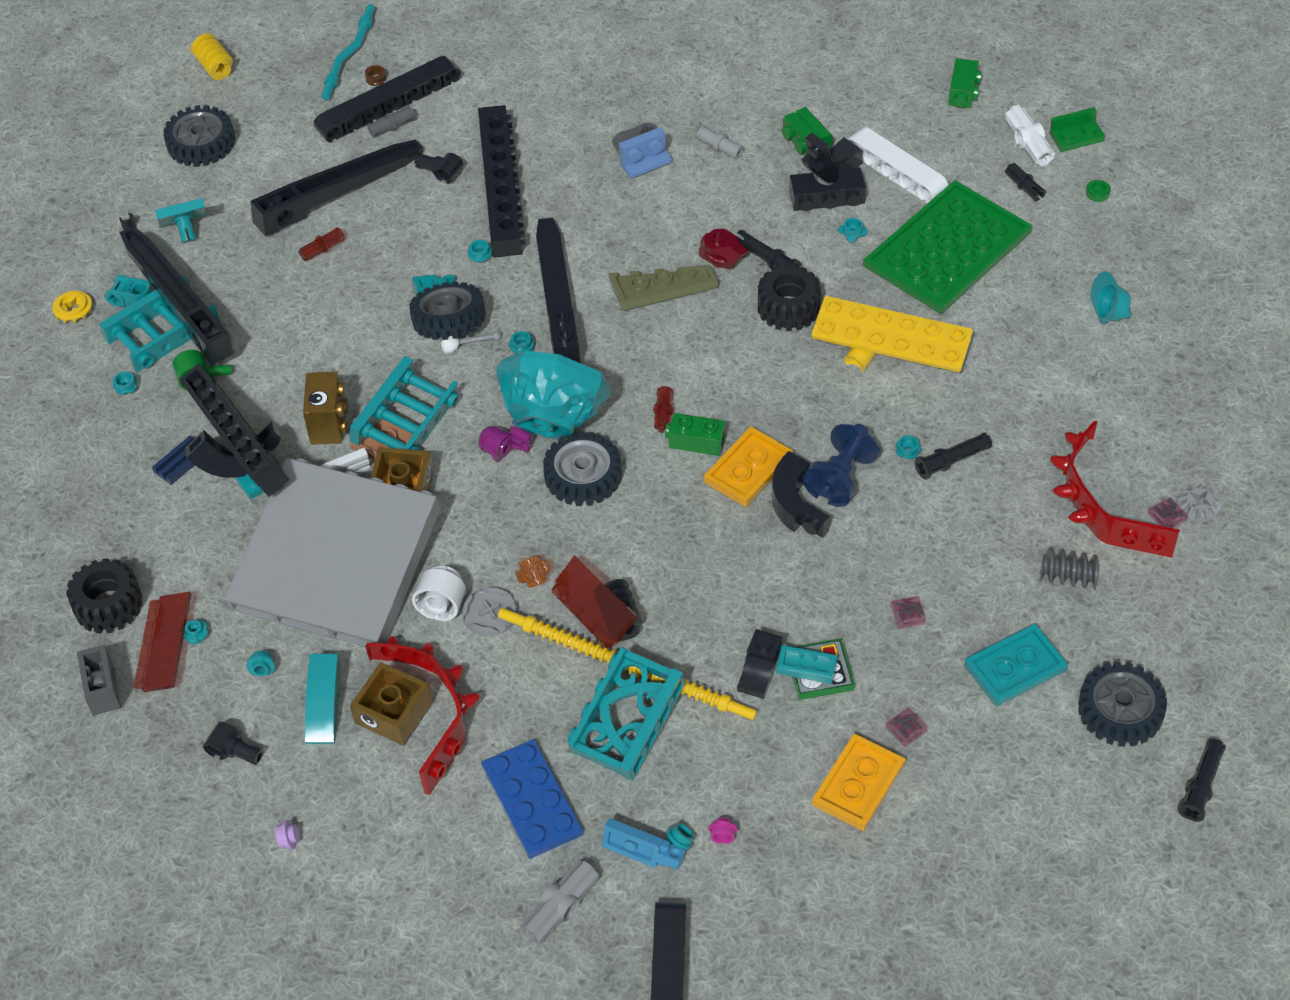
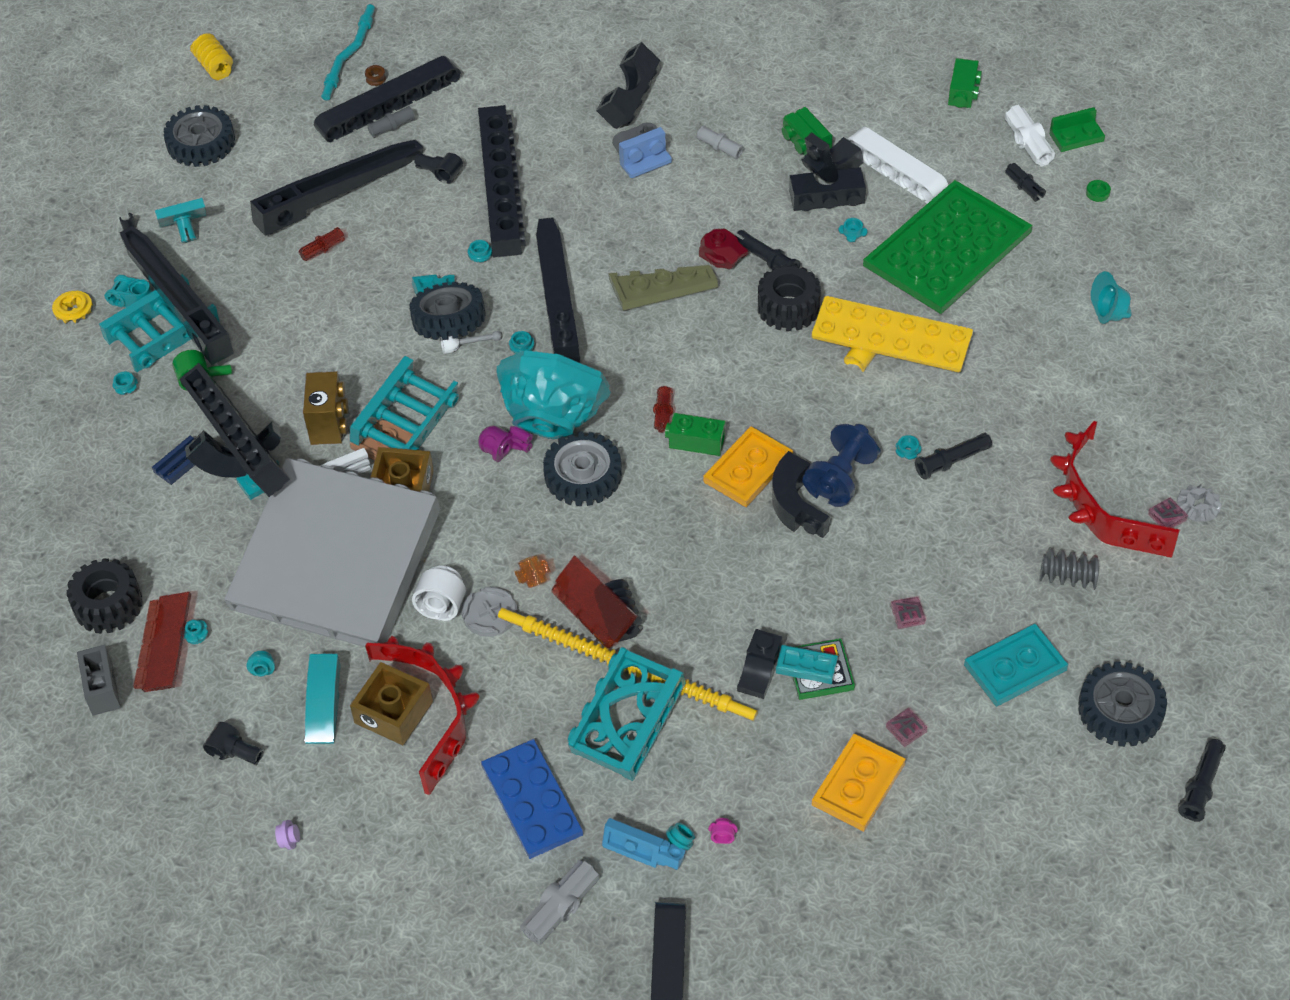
none -> black arch [596,42,660,129]

